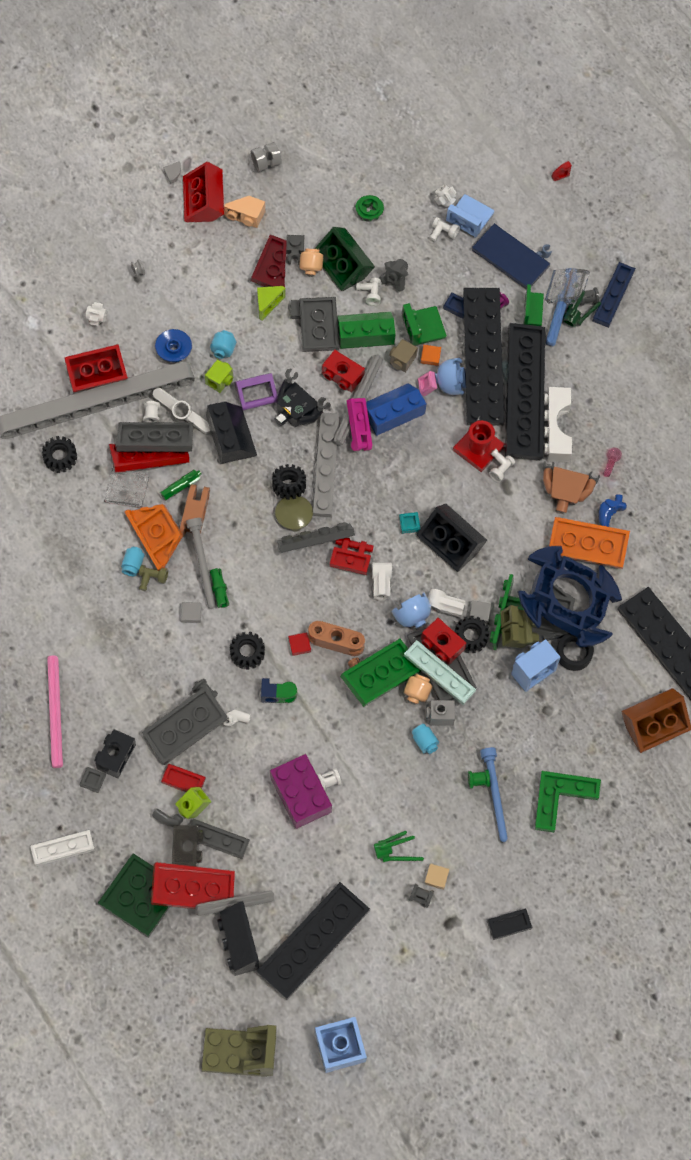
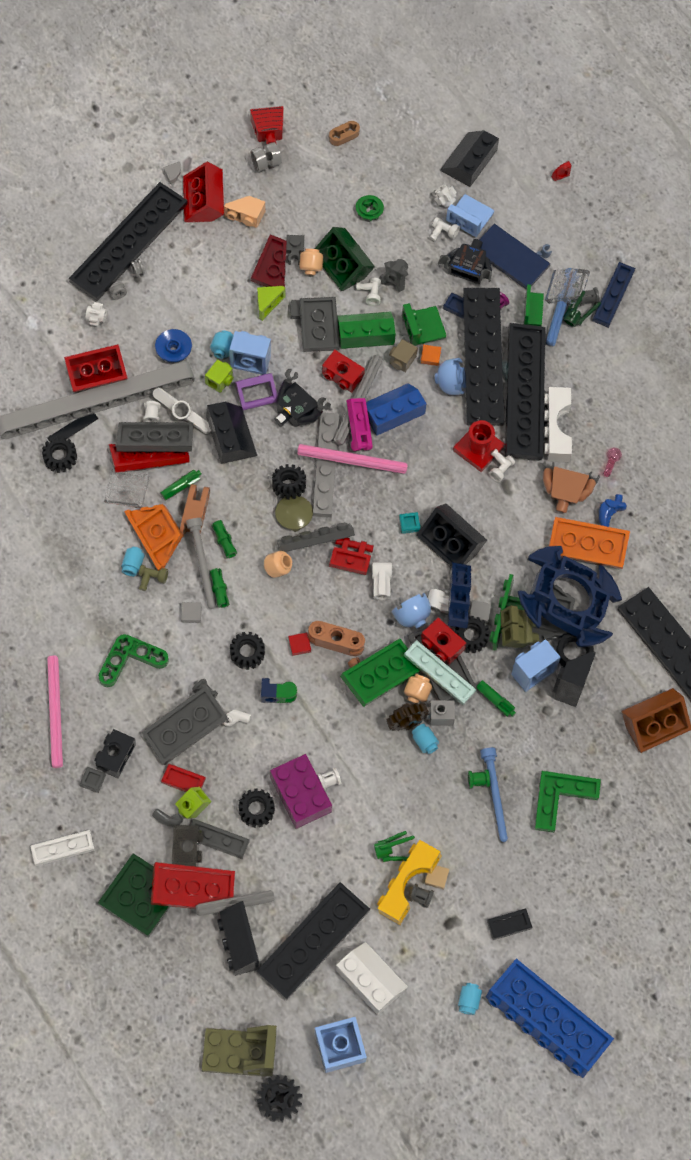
bright pink tile [418,371,437,396] -> none
none -> black sticker [47,413,99,441]
none -> black plate [69,182,188,301]
none -> green beam [98,634,169,688]
none -> light grey bush [109,282,127,299]
none -> green pin [211,520,237,558]
none -> light blue brick [229,331,271,375]
none -> black tyre [238,788,275,828]
none -> red torso [250,106,284,145]
none -> black gear [257,1075,303,1123]
none -> light nougat head [264,551,292,578]
none -> bright pink axle [297,444,408,474]
none -> medium nougat beam [329,121,360,146]
none -> white slope [336,942,408,1015]
none -> yellow arch [377,840,442,925]
none -> dark brown gear [386,702,429,731]
none -> torso [438,239,492,284]
none -> black slope [440,130,499,187]
none -> dark blue slope [448,562,471,628]
none -> medium azure brick [458,983,482,1015]
none -> green piece [476,680,516,717]
none -> blue bracket [486,958,614,1078]
none -> black slope [552,651,596,707]

